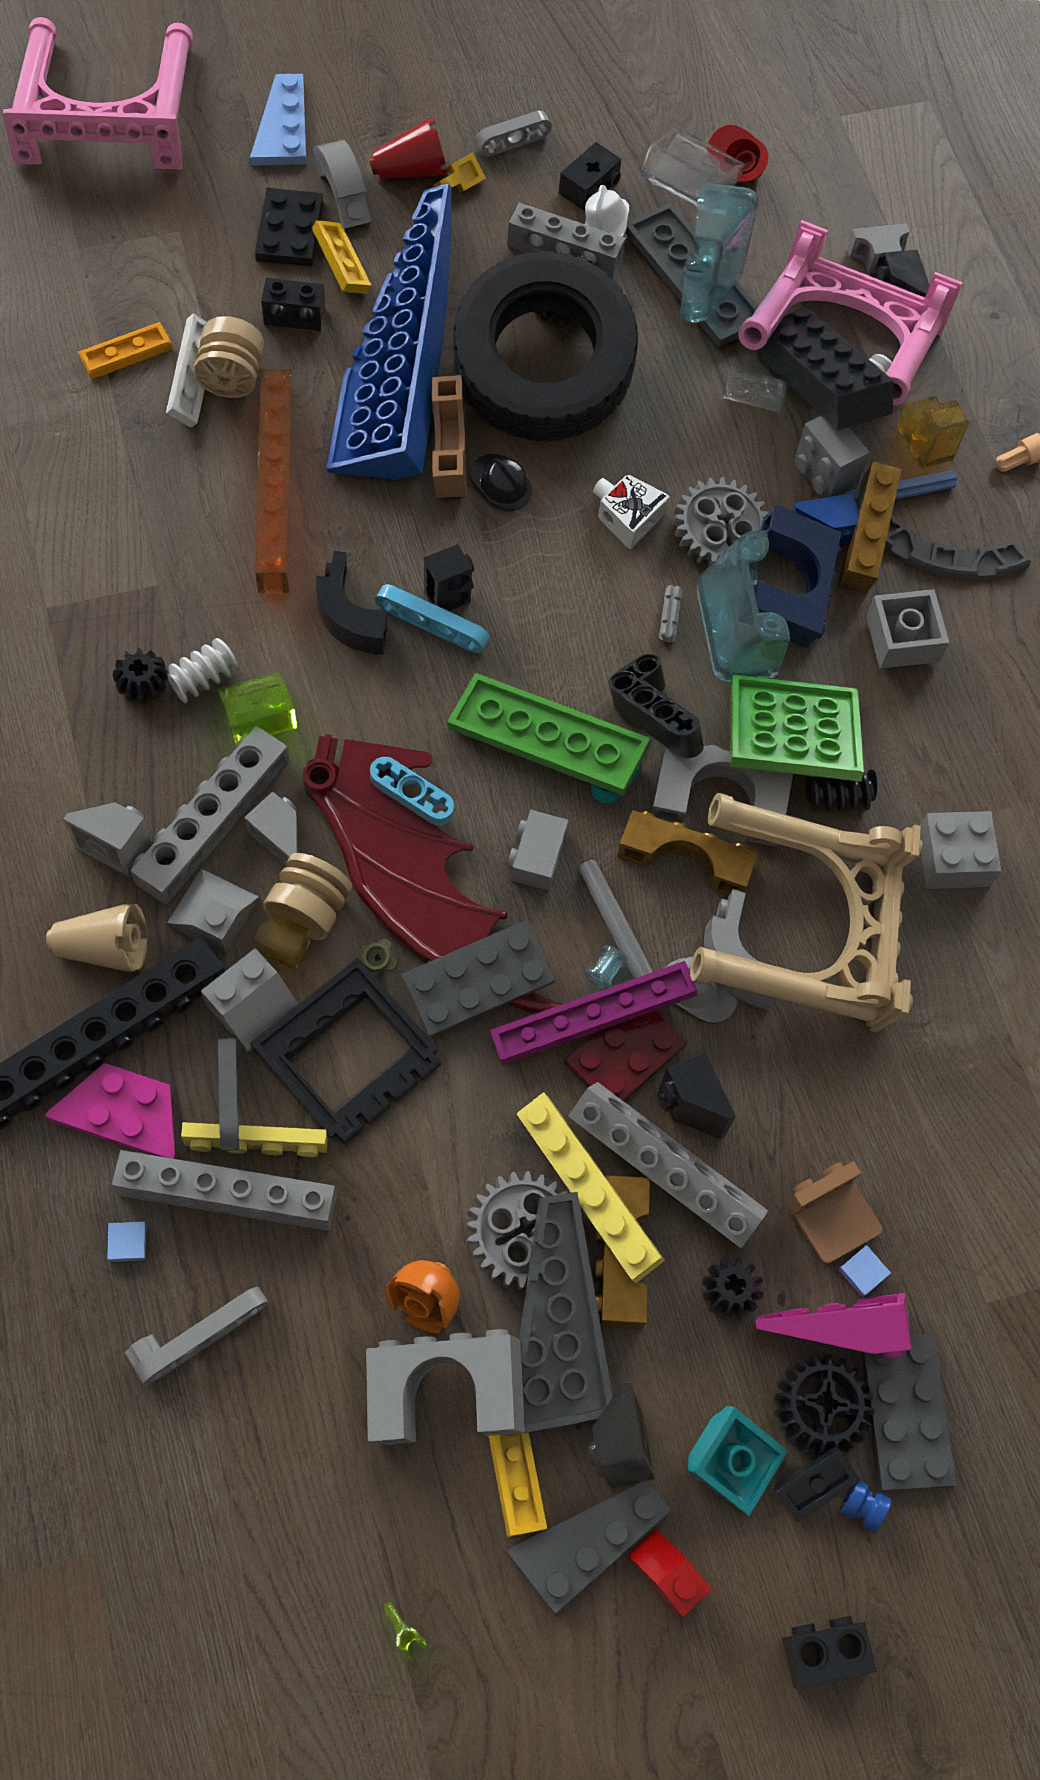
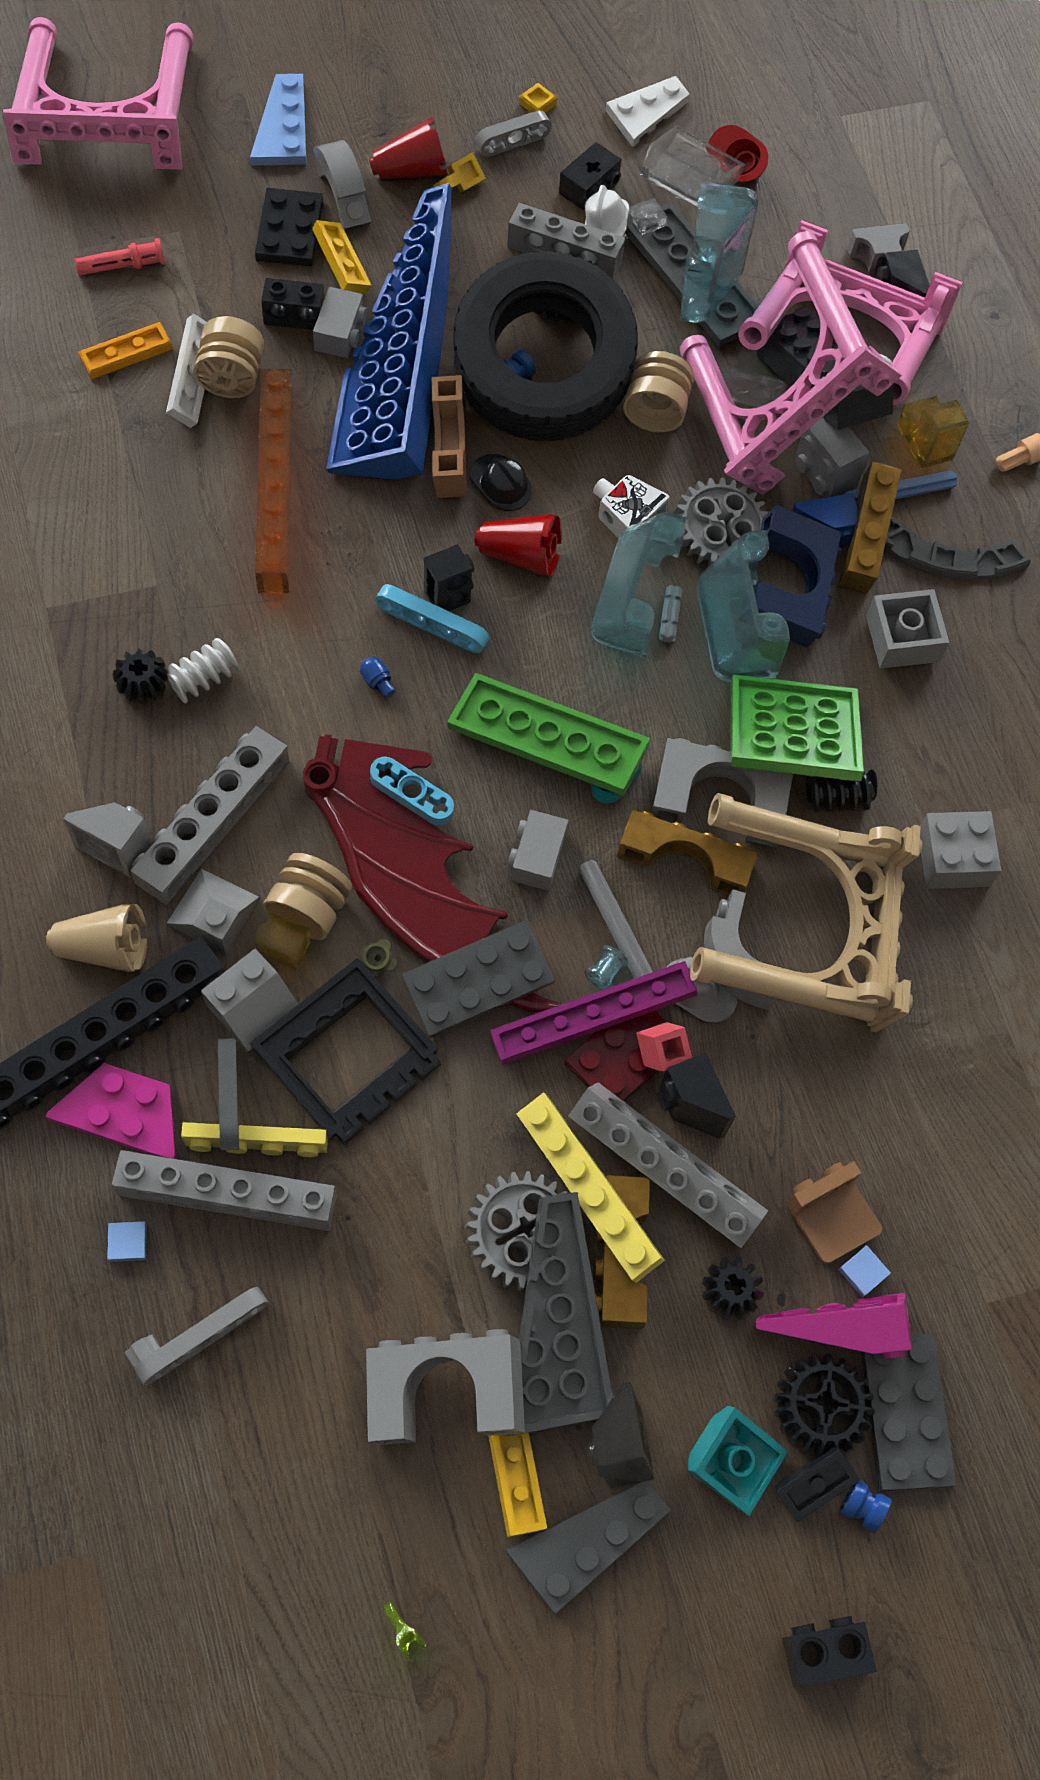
clear neon green slope [217,672,297,745] -> none
light grey slope [244,791,299,865] -> none
black arch [316,551,388,655] -> none
orange cylinder [385,1260,460,1334] -> none
black beam [608,654,704,758] -> none
red slope [627,1530,712,1619] -> none
none -> coral pin [74,238,165,277]
none -> light grey brick [313,287,367,358]
none -> blue cylinder [360,657,396,698]
none -> red cone [474,514,562,576]
none -> blue wheel [503,349,536,379]
none -> yellow tile [519,83,557,113]
none -> clear light blue windscreen [591,512,687,657]
none -> white wing [606,76,690,147]
none -> tan wheel [623,351,694,432]
none -> clear plate [629,198,668,235]
none -> coral brick [636,1022,692,1071]
none -> bright pink arch [680,231,902,495]

